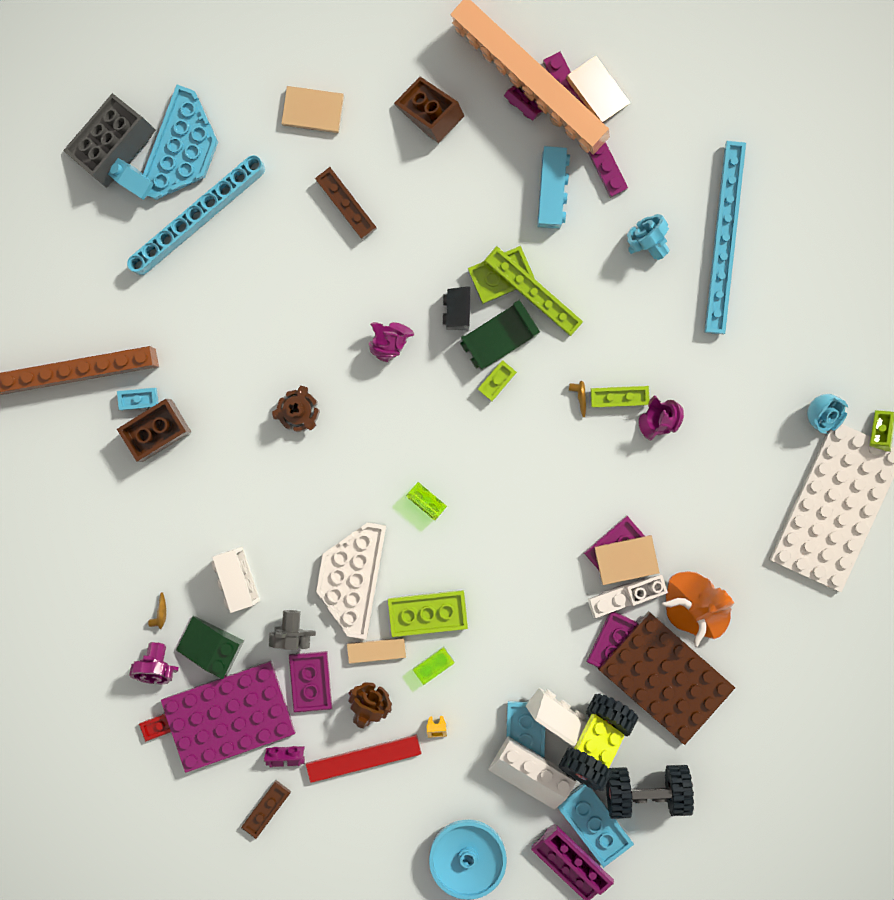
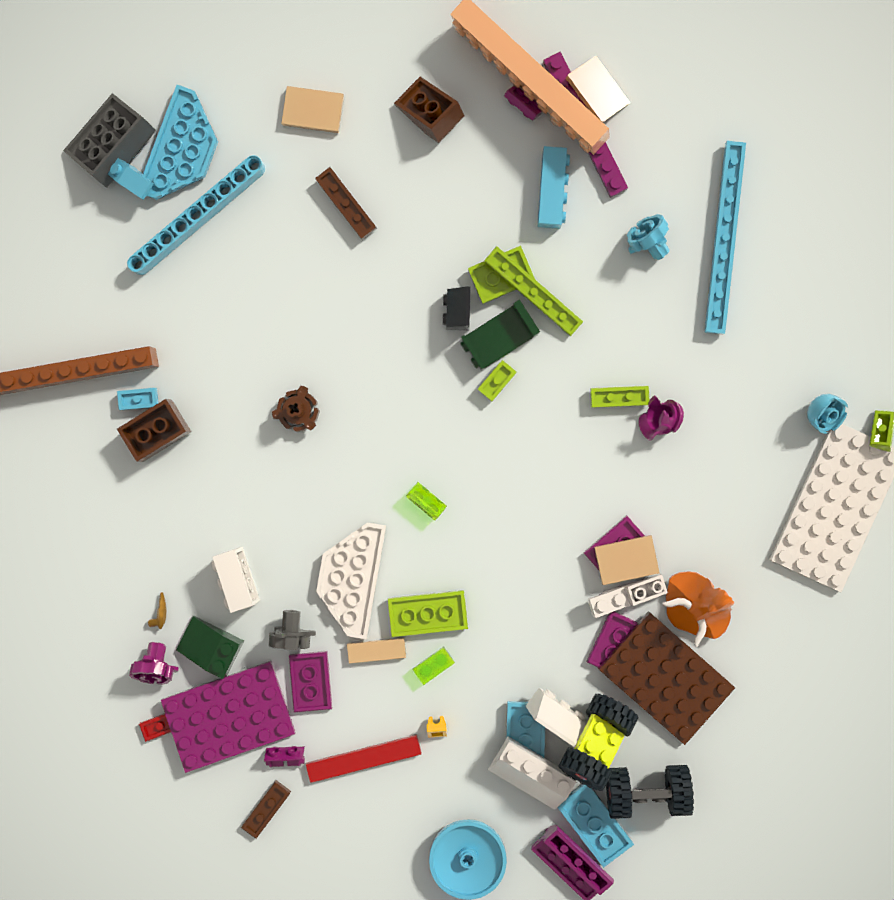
reddish brown piece [348,682,392,729] -> none
magenta helmet [369,322,414,362] -> none
pearl gold bar [569,381,586,417] -> none

